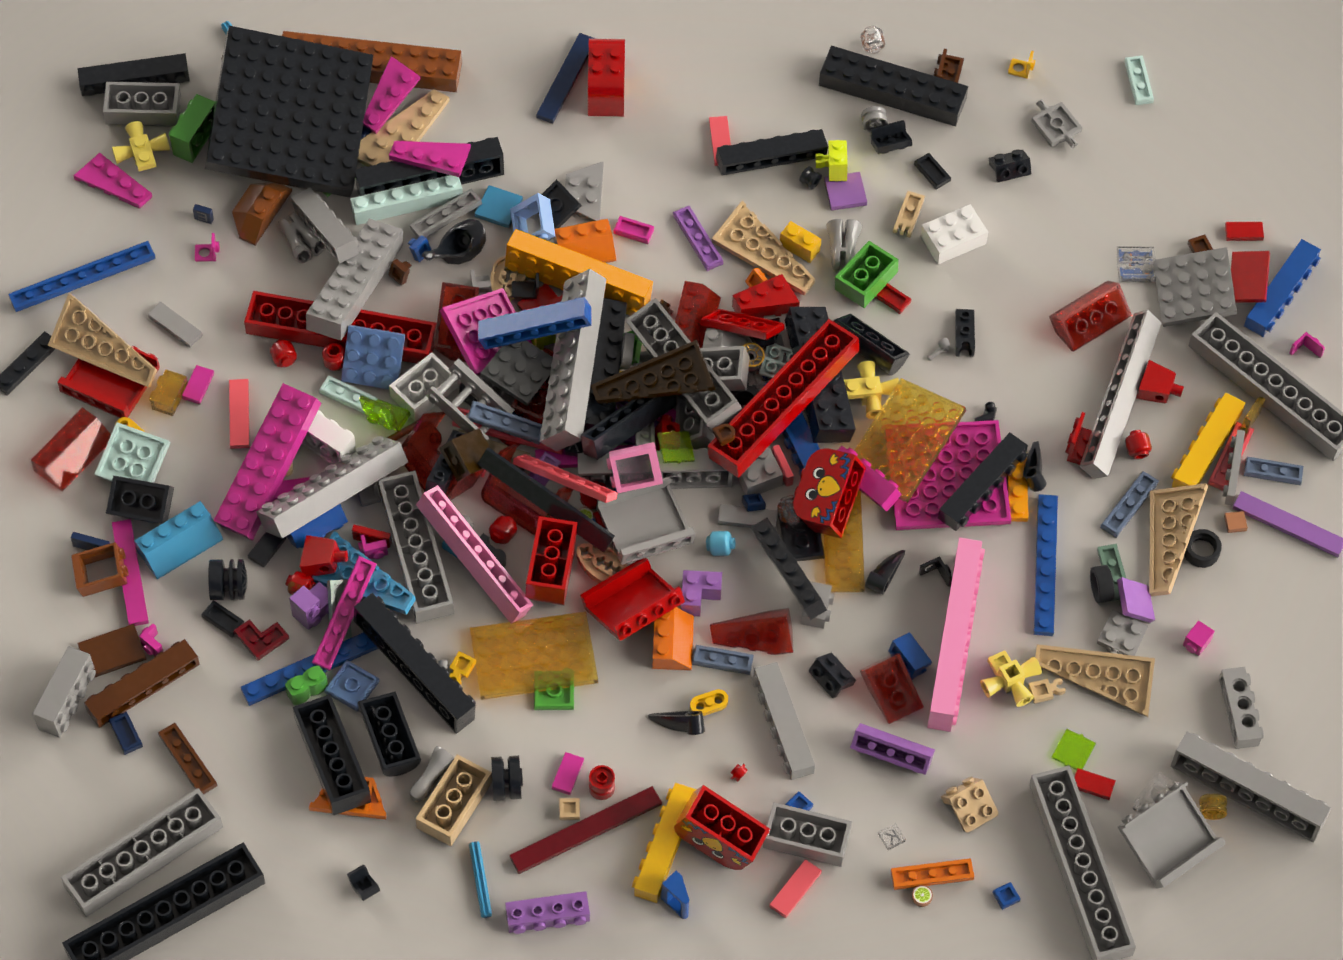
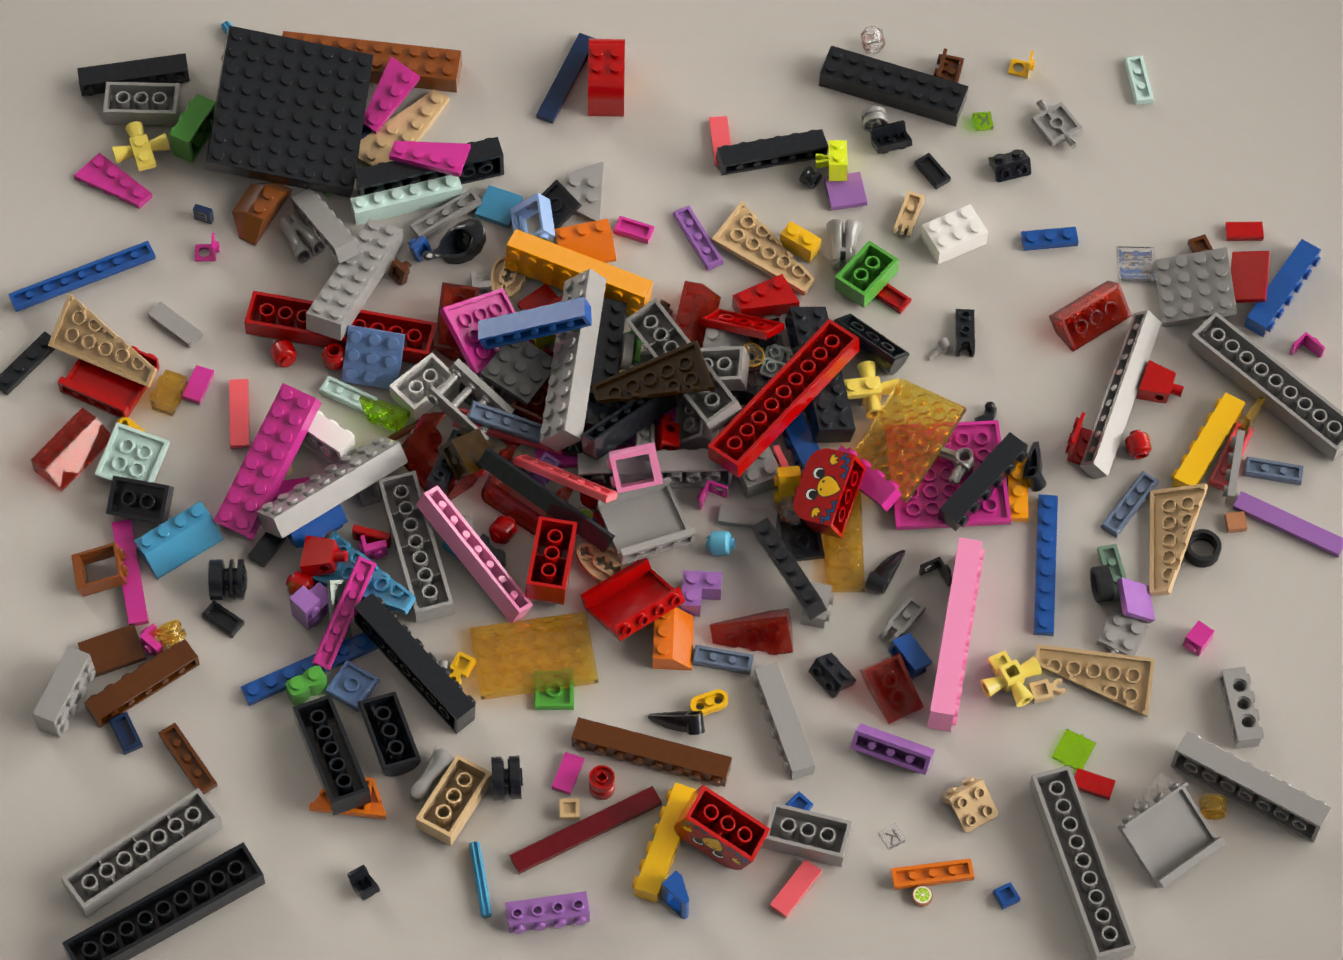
dark blue tile [71,532,110,550] -> none
dark red plate [234,619,290,661] -> none
black bracket [512,273,539,299] -> none
clear neon green piece [657,430,695,464] -> none
reddish brown tile [712,424,735,446] -> none
red plate [730,763,748,782] -> none
dark blue tile [741,493,766,512] -> none
orange tile [745,268,768,287] -> none
none -> clear yellow wheel [155,619,187,648]
none -> reddish brown brick [571,717,732,786]
none -> dark pink bracket [698,480,728,510]
none -> yellow brick [773,466,801,510]
none -> light grey hinge [879,595,926,645]
none -> light grey axle [938,447,975,485]
none -> clear neon green tile [972,111,994,132]
none -> blue plate [1020,227,1079,251]

